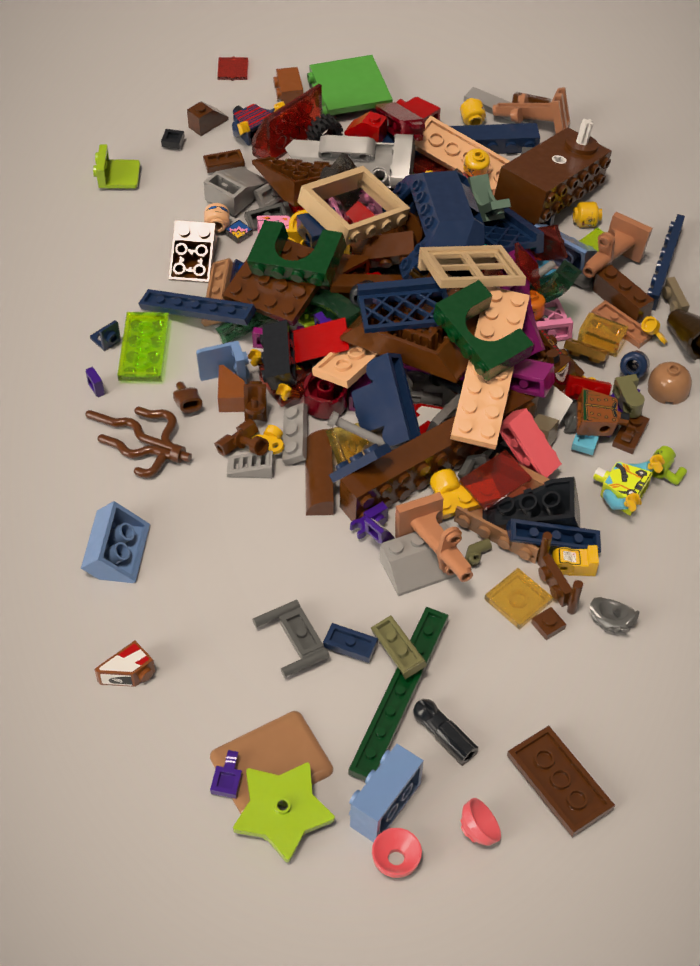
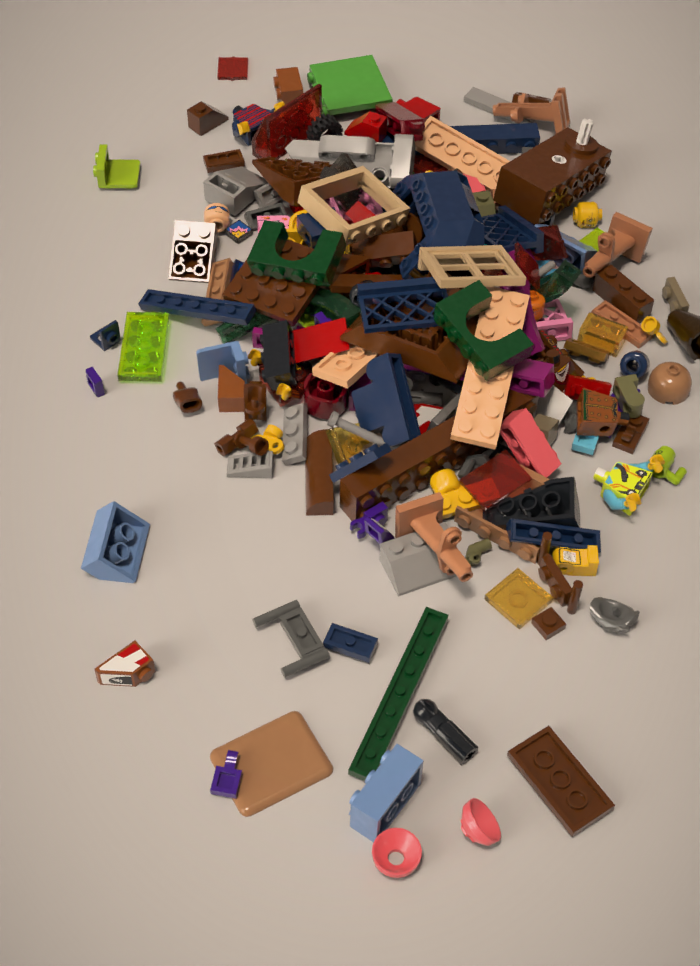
reddish brown plant [85,406,192,478] -> none
black plate [161,129,185,149] -> none
lime plate [233,762,335,863] -> none
olive tile [371,615,427,679] -> none
yellow head [460,98,486,125] -> none
yellow head [463,148,490,177] -> none
sand green arch [467,174,511,222] -> none
dark blue plate [647,214,685,311] -> none

